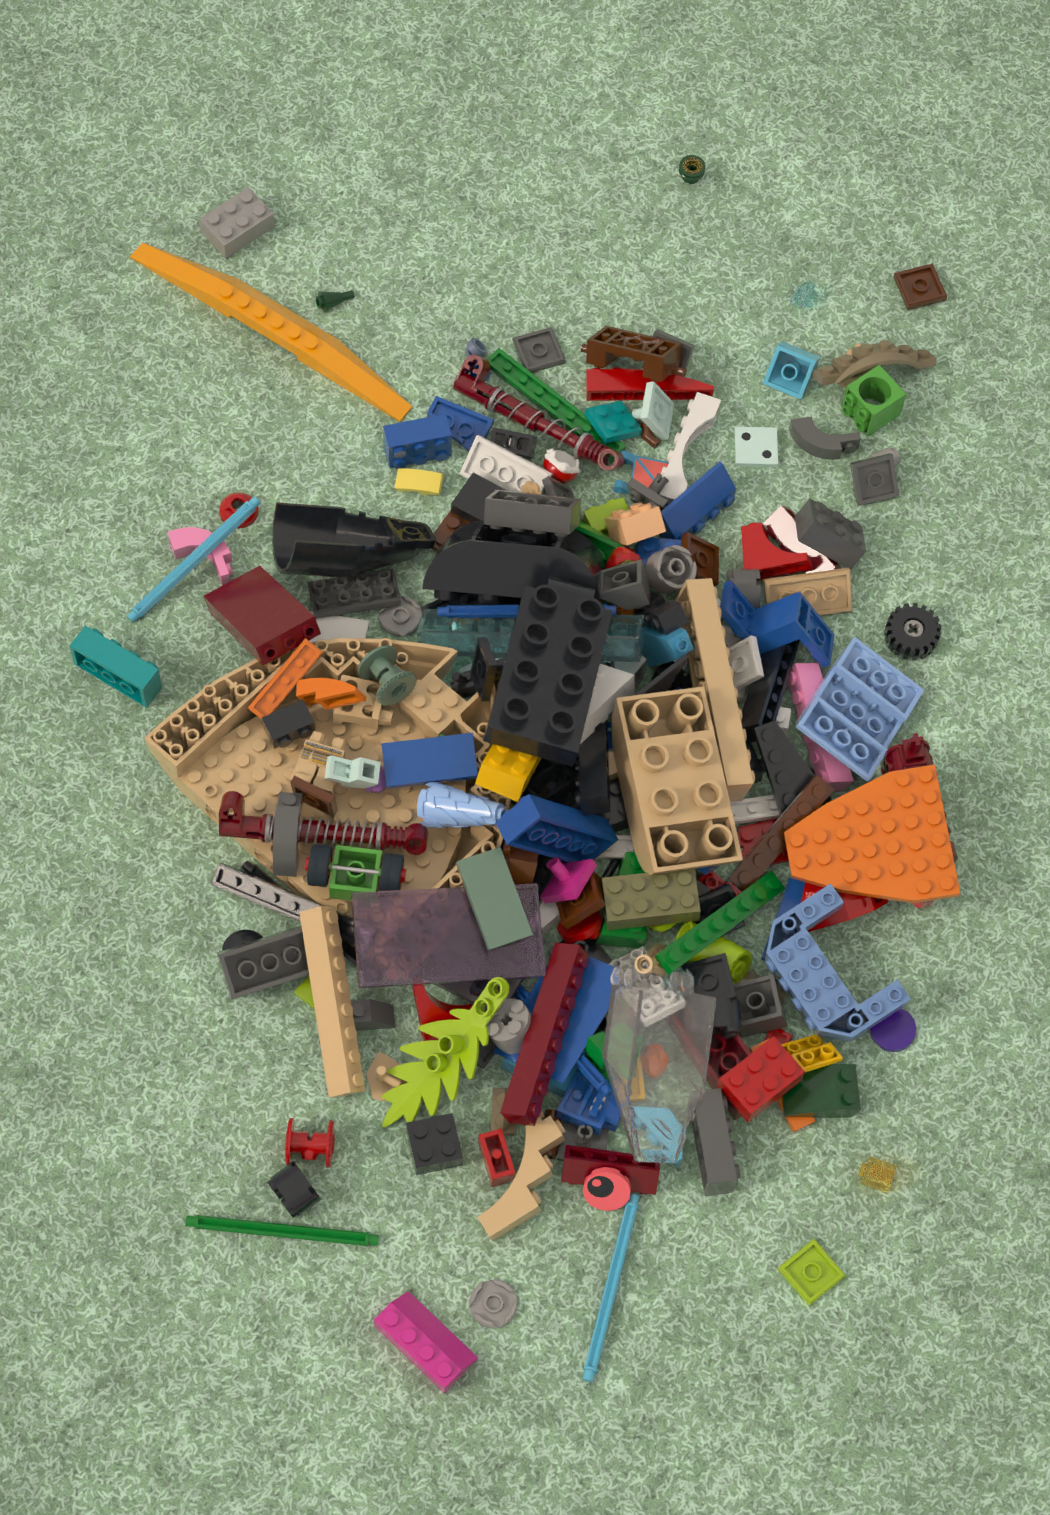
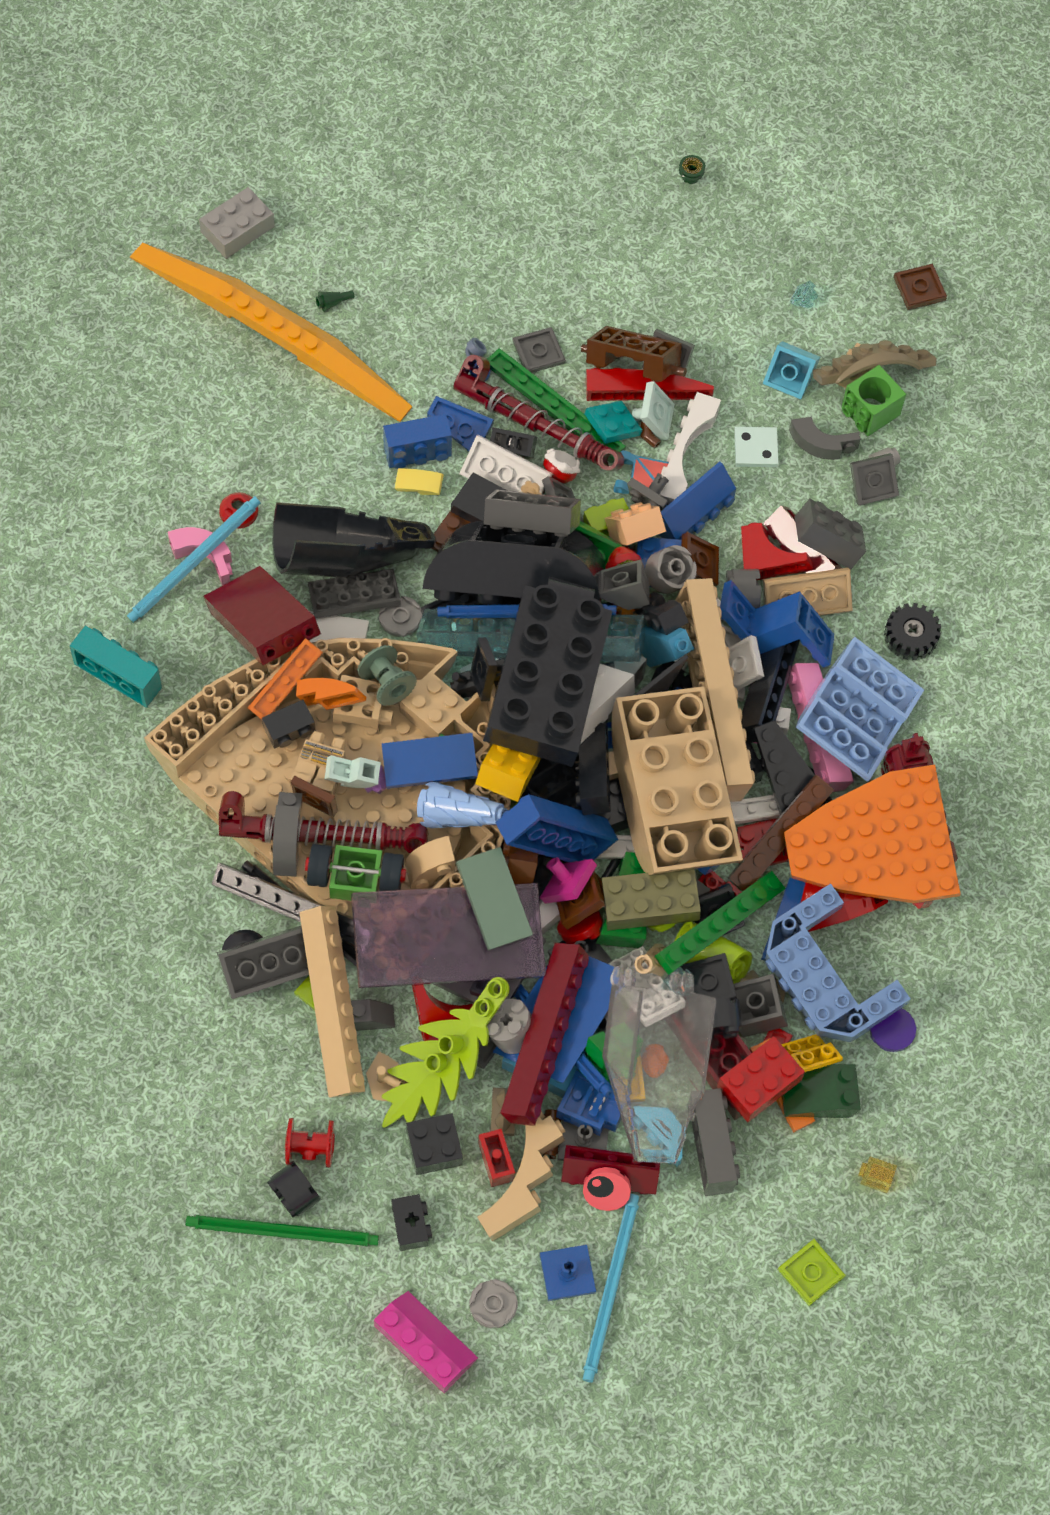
none -> black brick [391,1194,432,1251]
none -> tan brick [405,836,455,890]
none -> blue tile [539,1245,596,1301]

